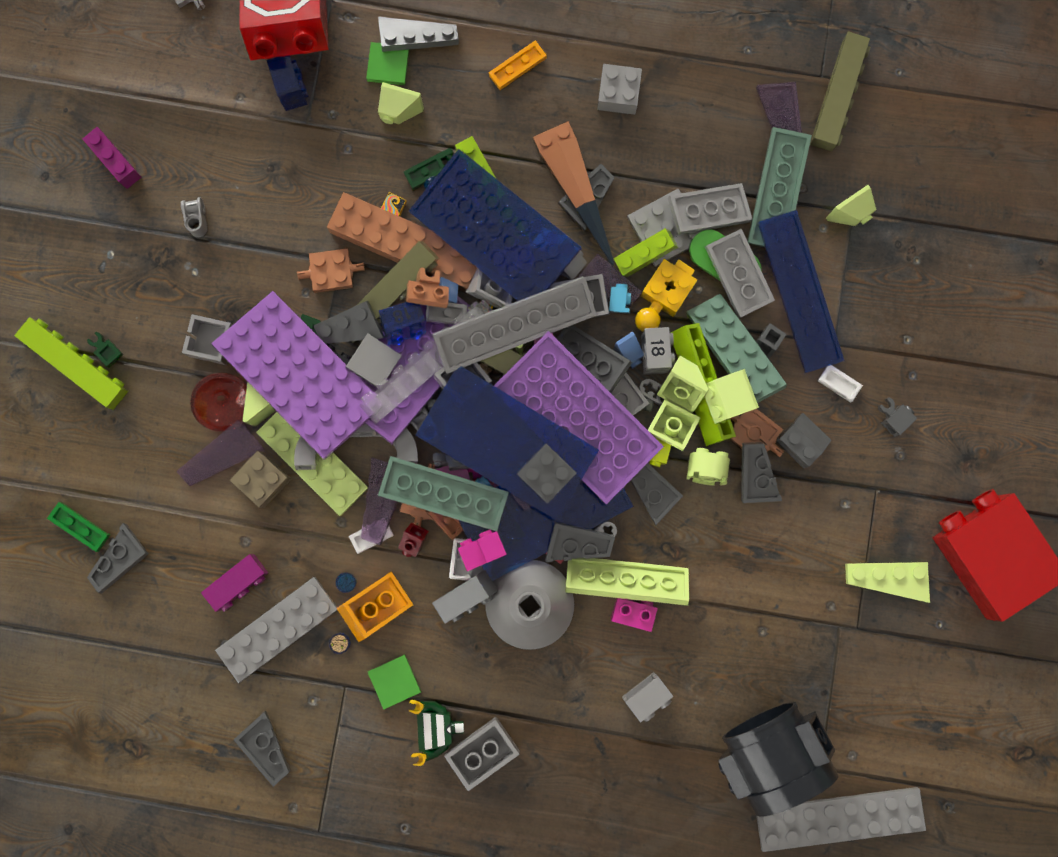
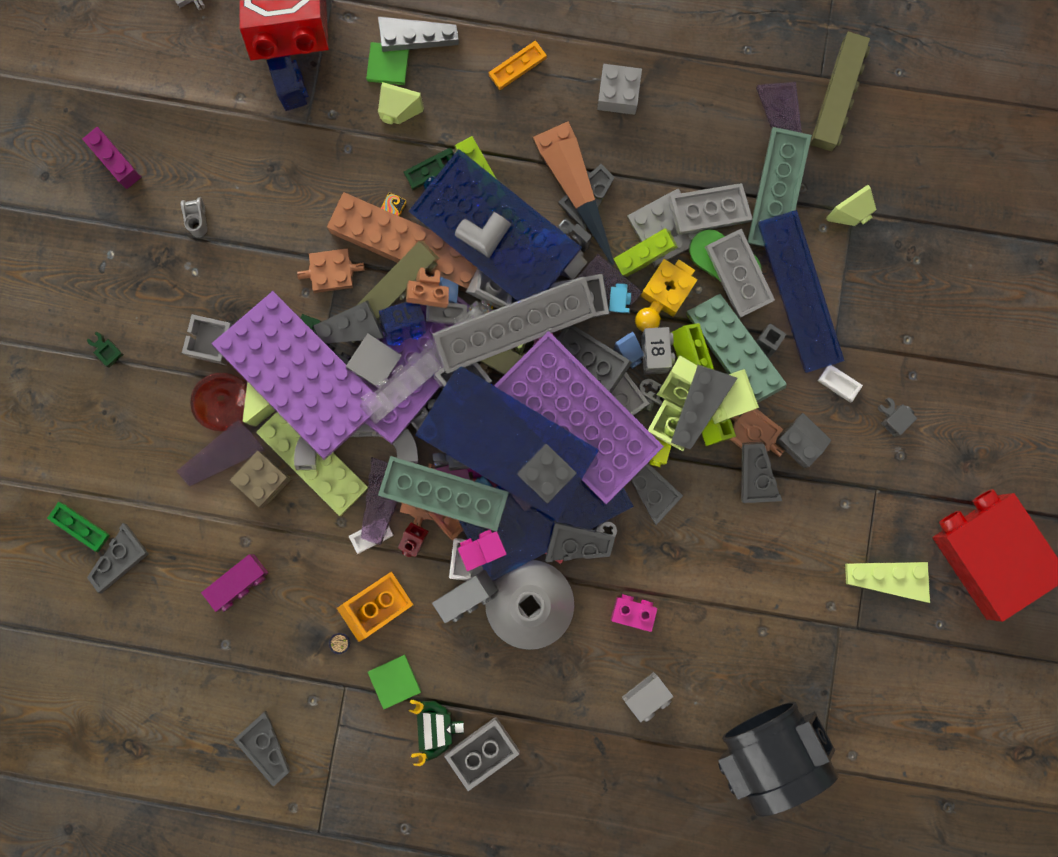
lime brick [14,317,128,410] -> none
light grey plate [215,577,337,683] -> none
tile [336,572,357,593] -> none
yellowish green plate [565,558,689,605] -> none
yellowish green brick [687,448,730,485] -> none
light grey plate [757,787,926,852] -> none
none -> light grey brick [455,212,511,258]
none -> dark grey hinge [558,218,591,253]
none -> dark grey wing [671,365,738,449]

